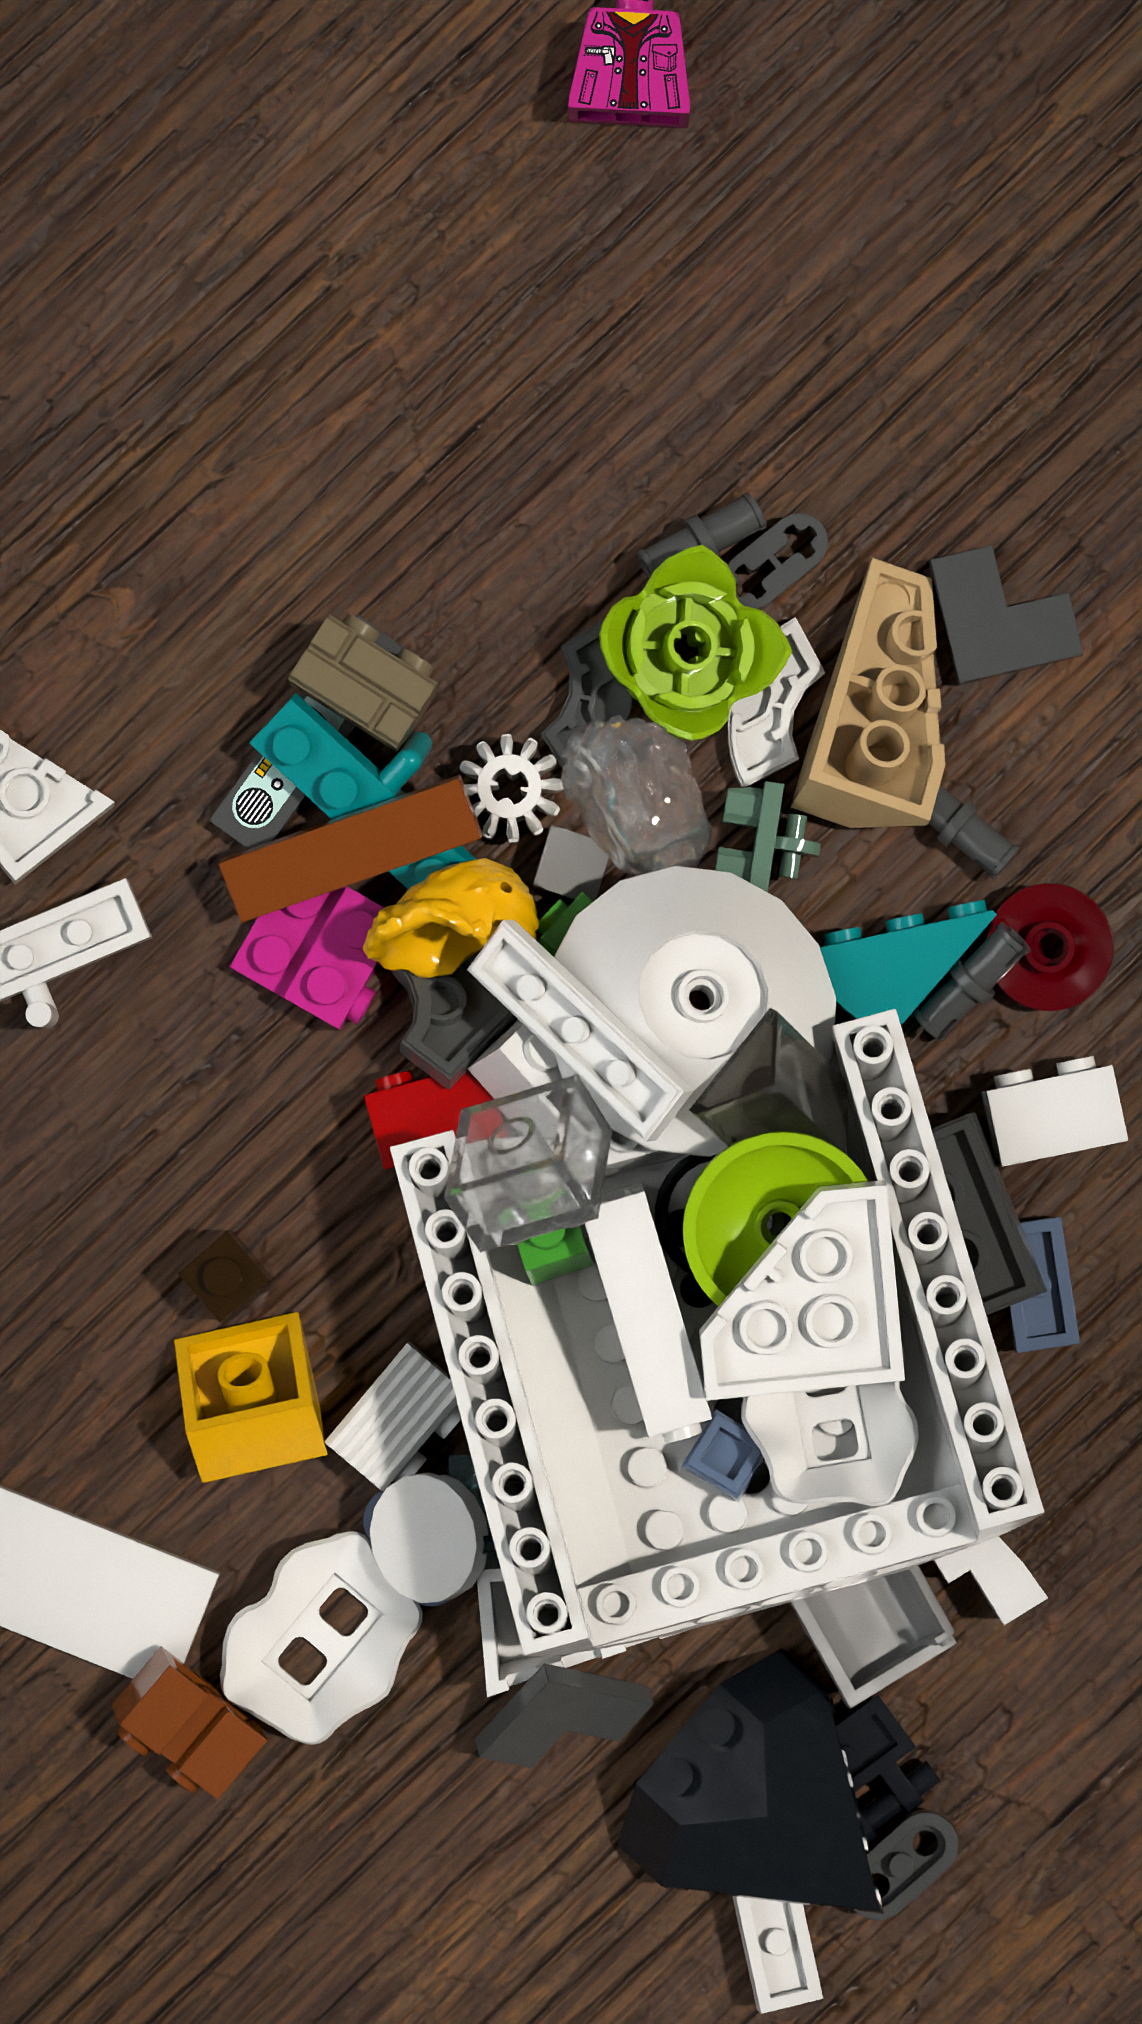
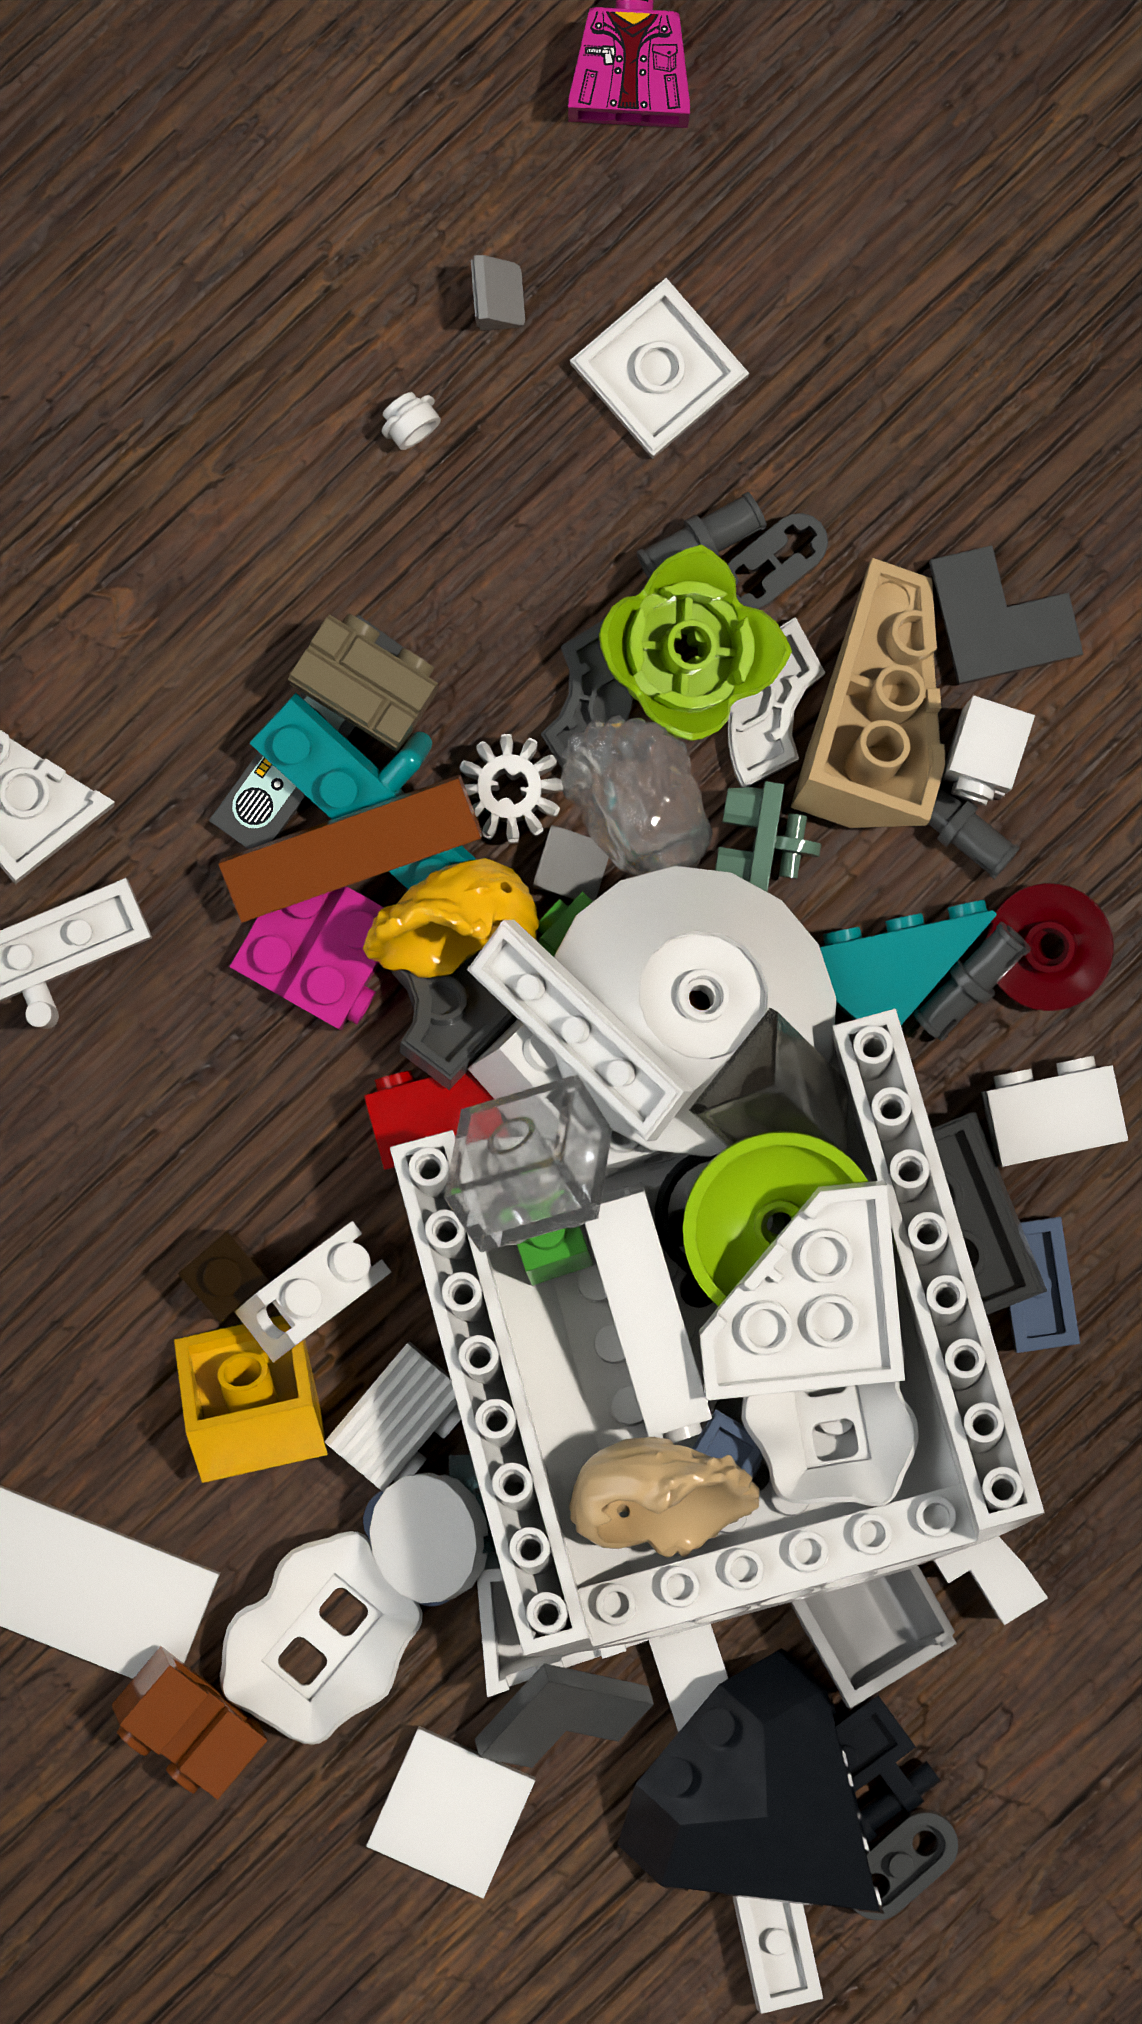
none -> white brick [234,1221,391,1363]
none -> white tile [366,1726,536,1899]
none -> white plate [382,392,441,450]
none -> light grey slope [471,255,525,331]
none -> tan piece [569,1437,760,1558]
none -> white tile [570,278,749,459]
none -> white tile [649,1624,728,1732]
none -> white brick [941,696,1035,806]

